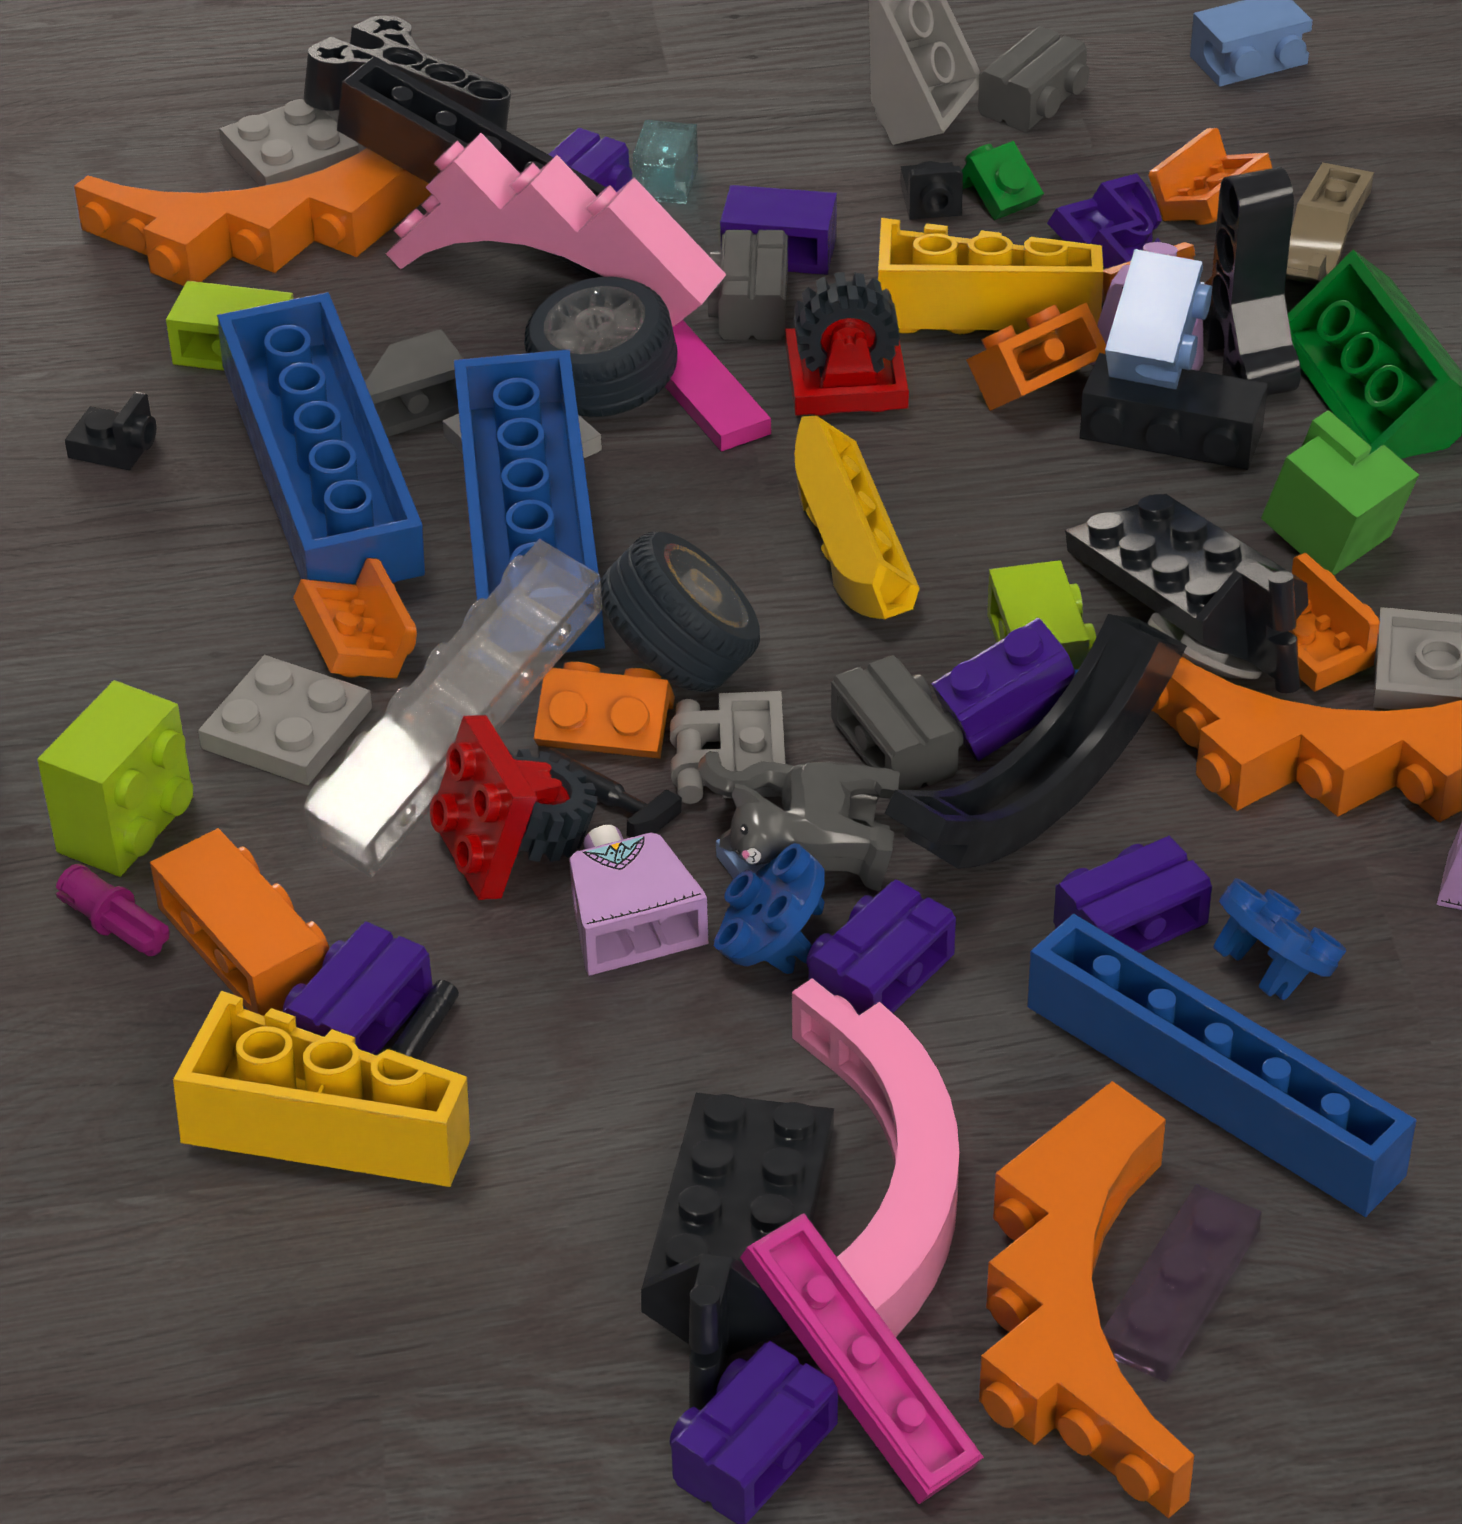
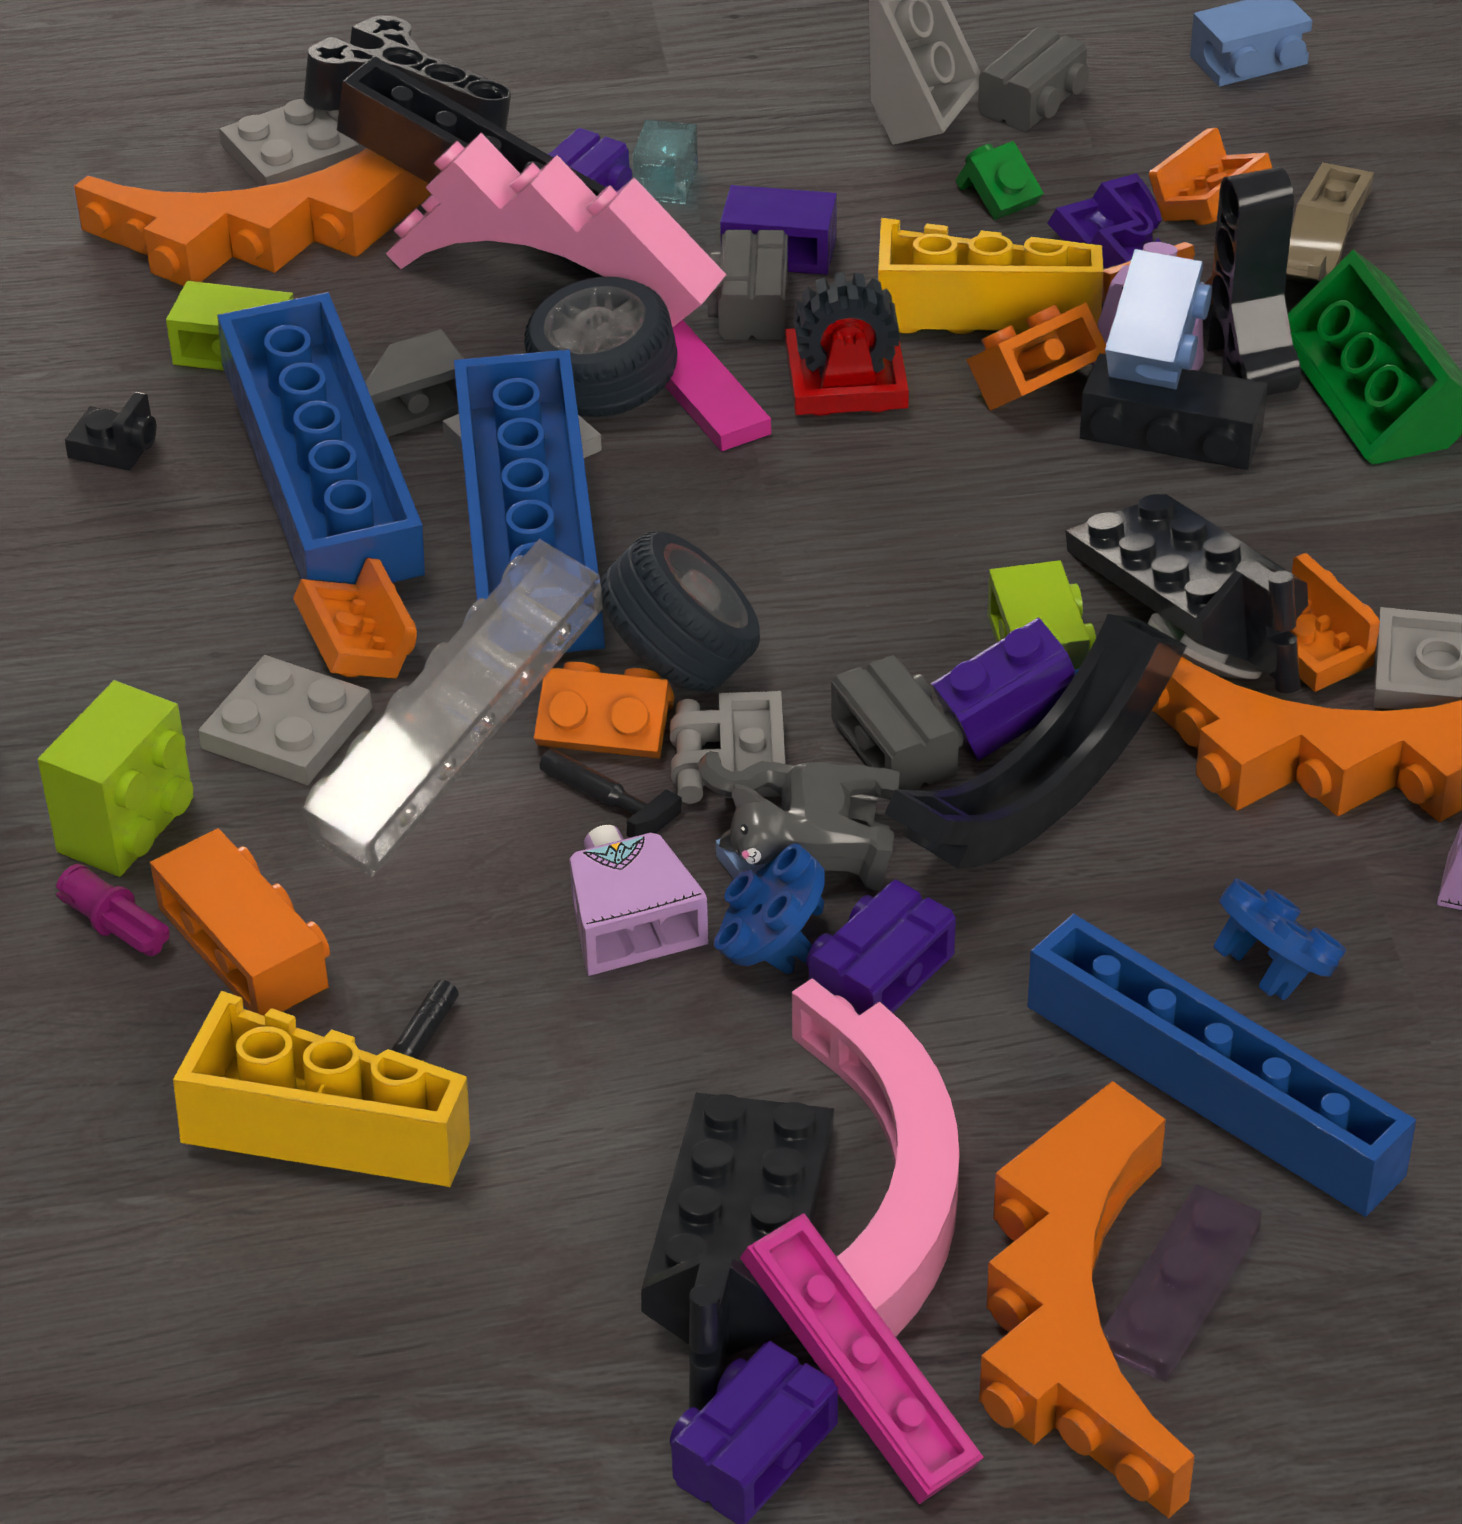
dark purple brick [283,921,433,1055] -> none
red plate [430,715,597,900] -> none
yellow brick [795,416,920,619] -> none
black bracket [900,161,963,220] -> none
dark purple brick [1053,835,1212,953] -> none
bright green plate [1261,410,1419,575] -> none

